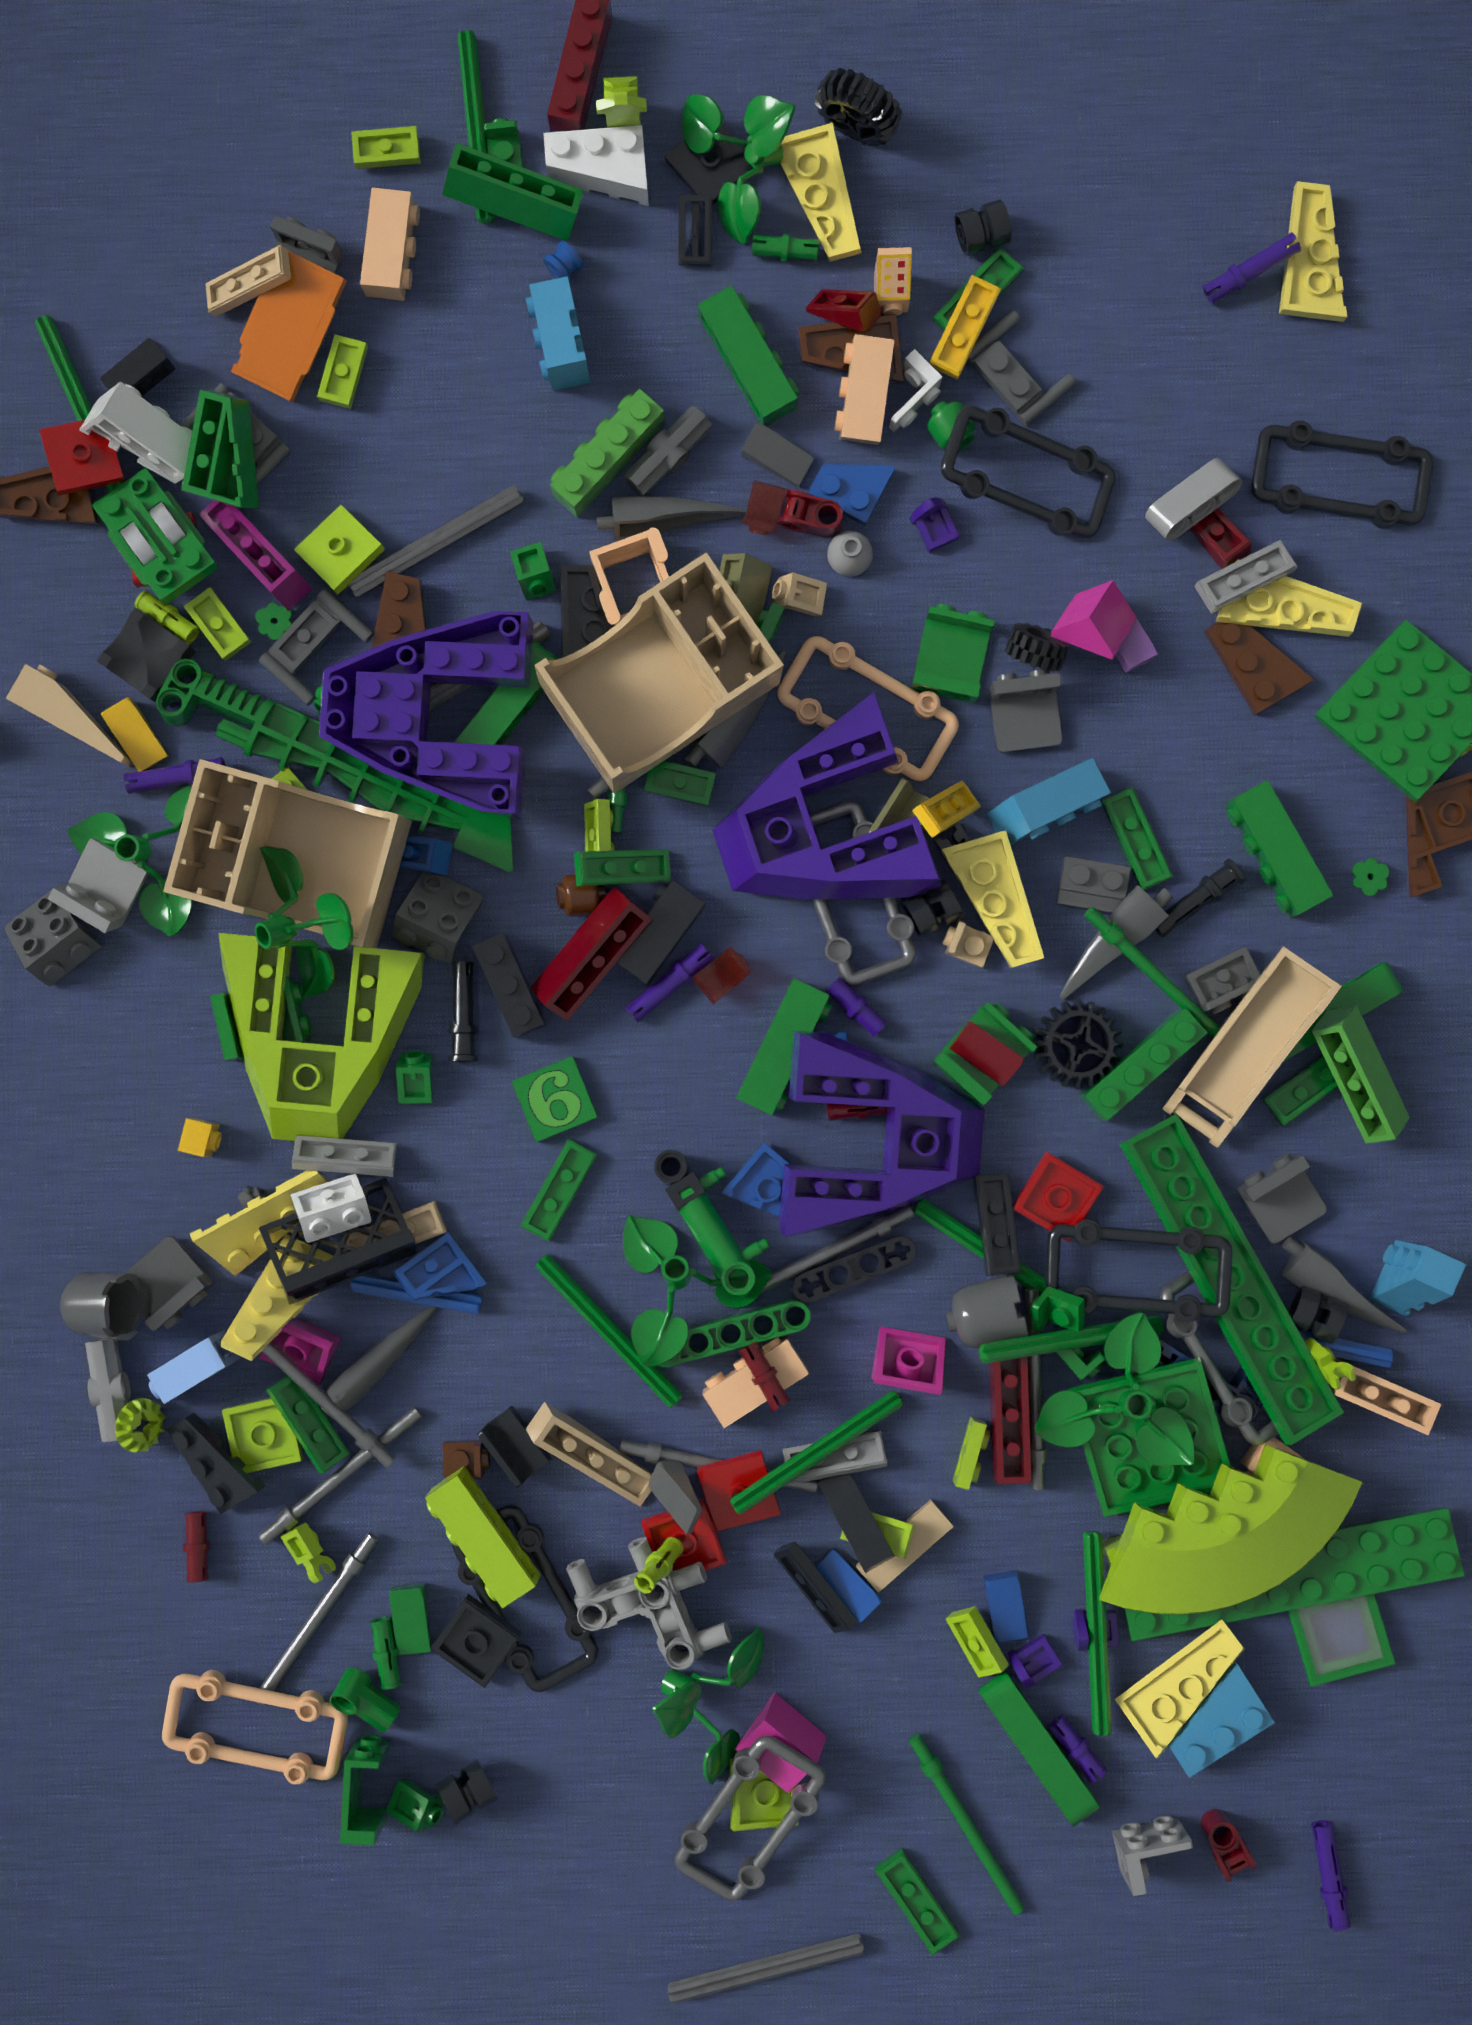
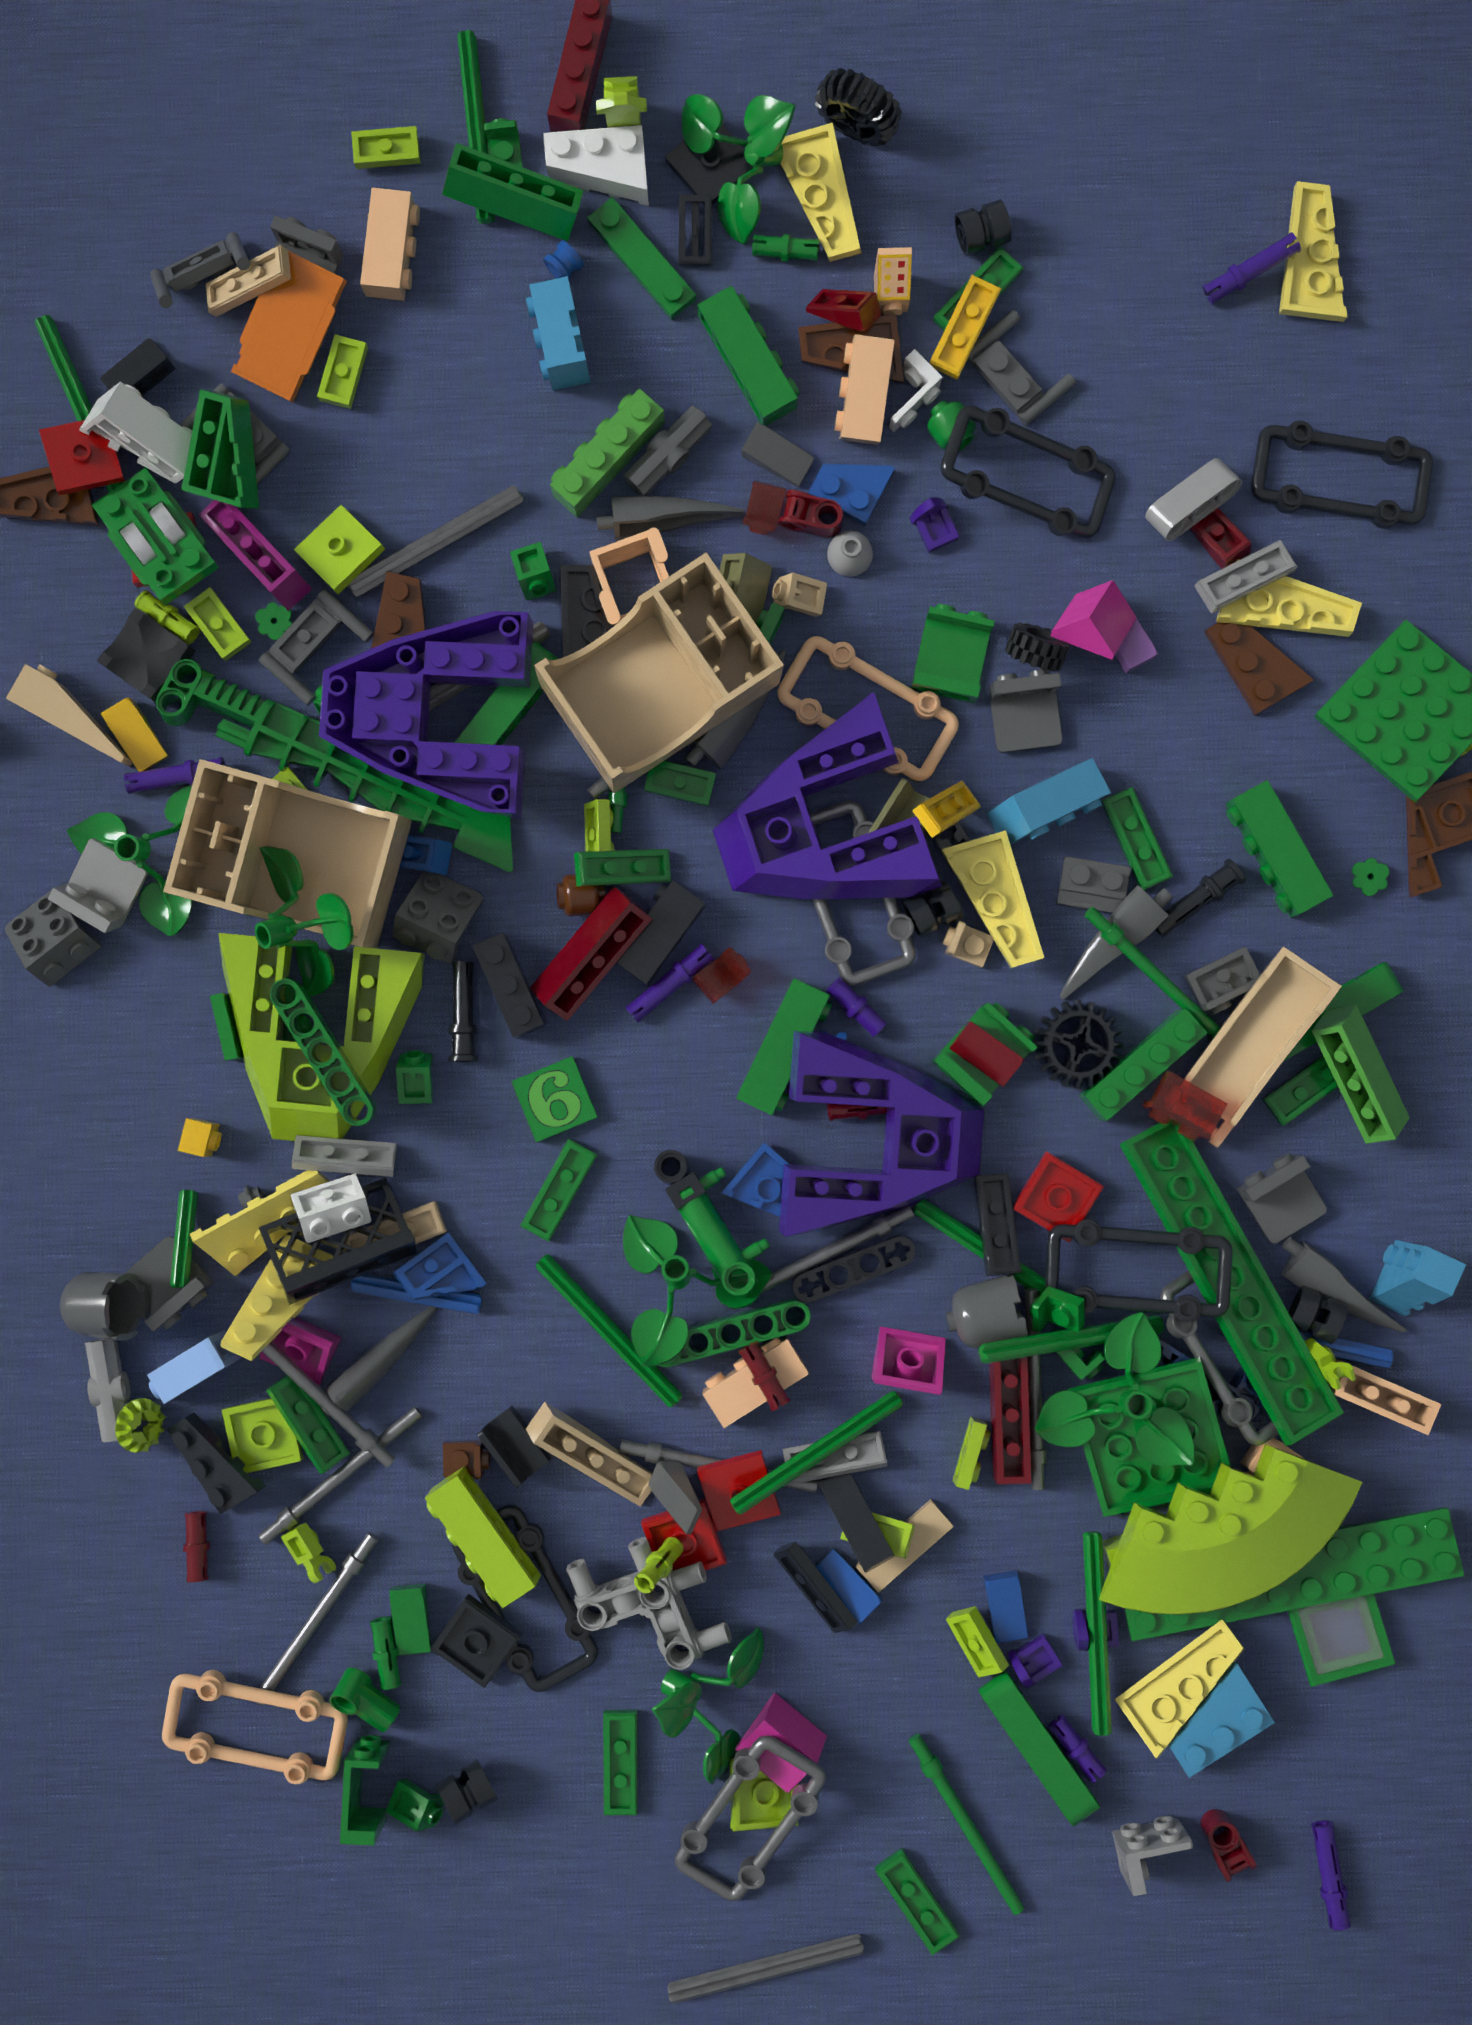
none -> dark grey plate [150,232,250,308]
none -> green axle [170,1190,198,1289]
none -> green beam [270,979,377,1126]
none -> green plate [587,197,696,320]
none -> green tile [603,1710,638,1815]
none -> clear red bracket [1142,1071,1228,1141]

